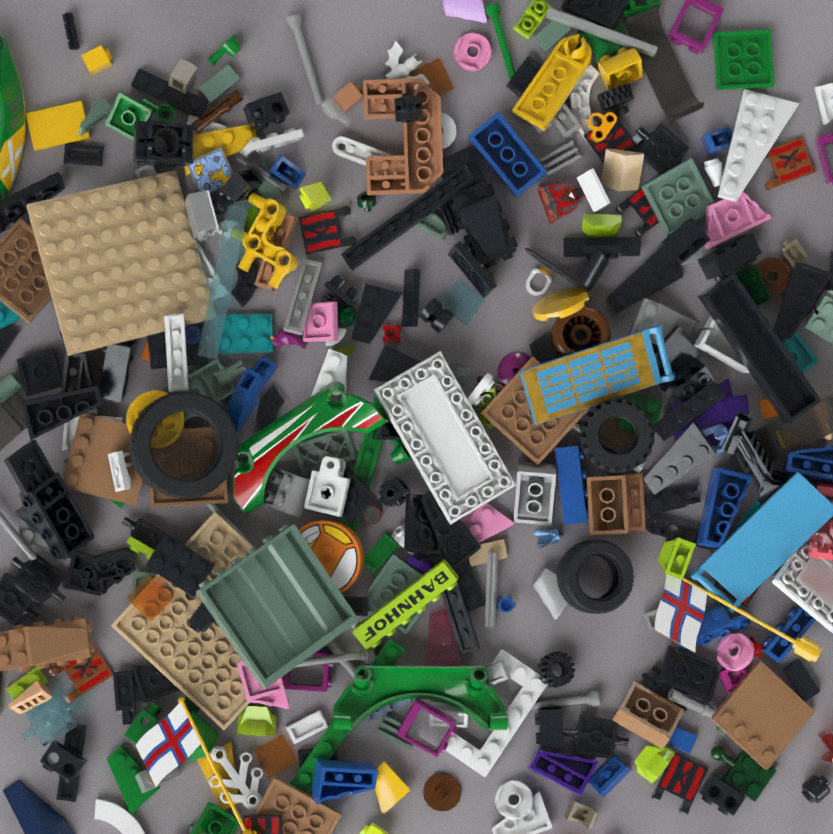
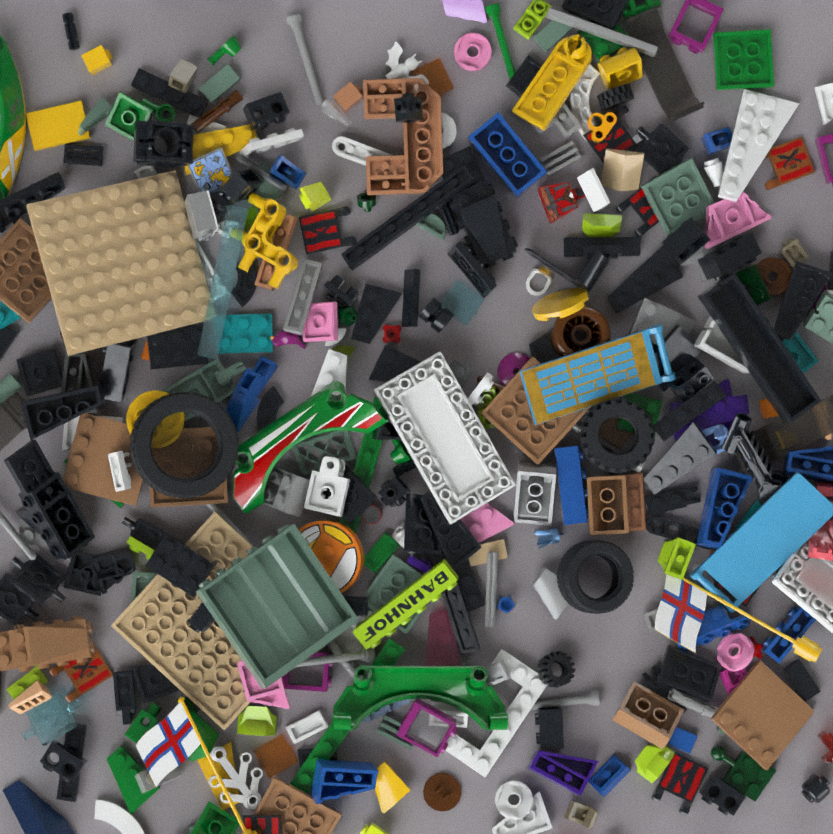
clear orange piece [127,575,173,622] -> none
white tile [164,313,188,392] -> none
dark blue tile [185,325,202,345] -> none
black plate [563,715,629,759] -> none
none -> black axle [393,459,417,477]

